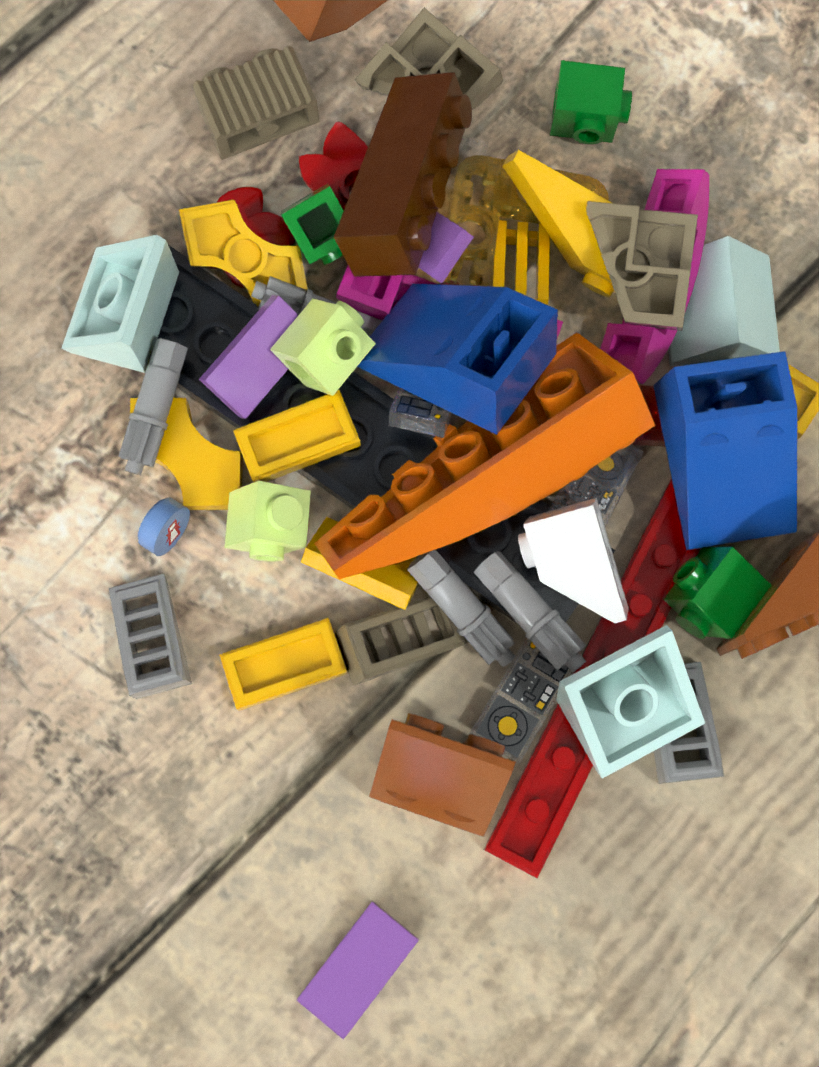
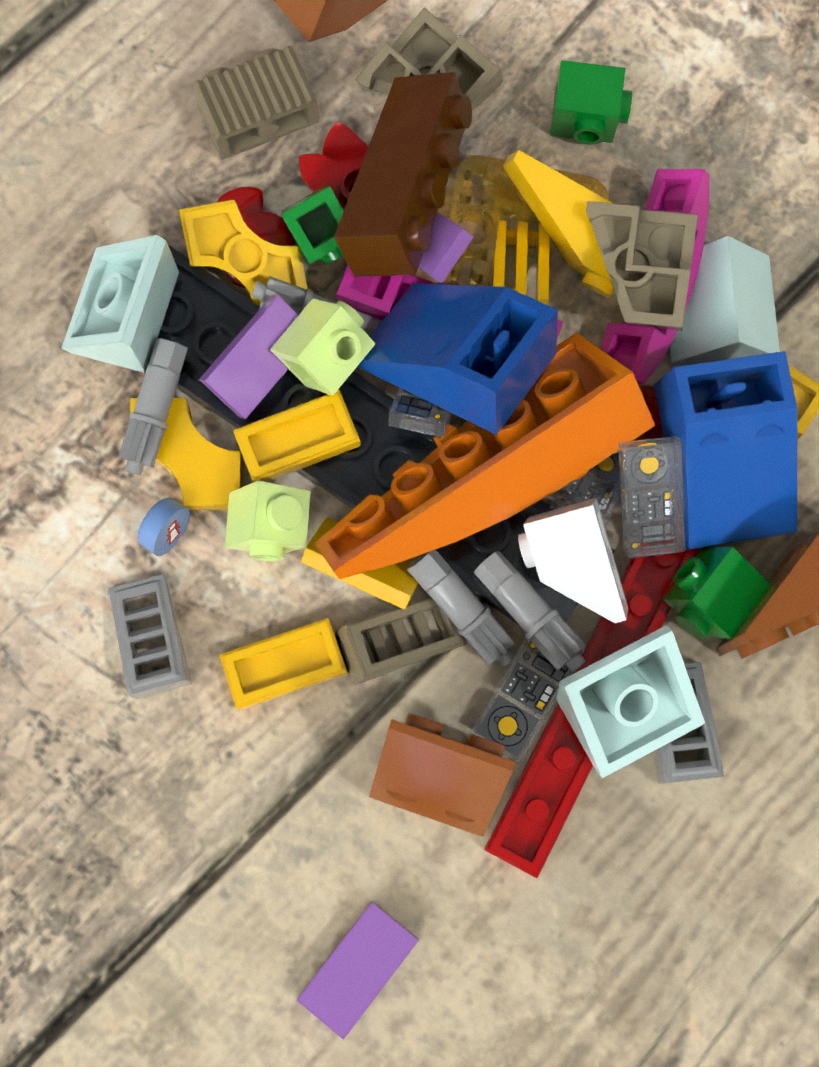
none -> clear tile [619,436,685,558]

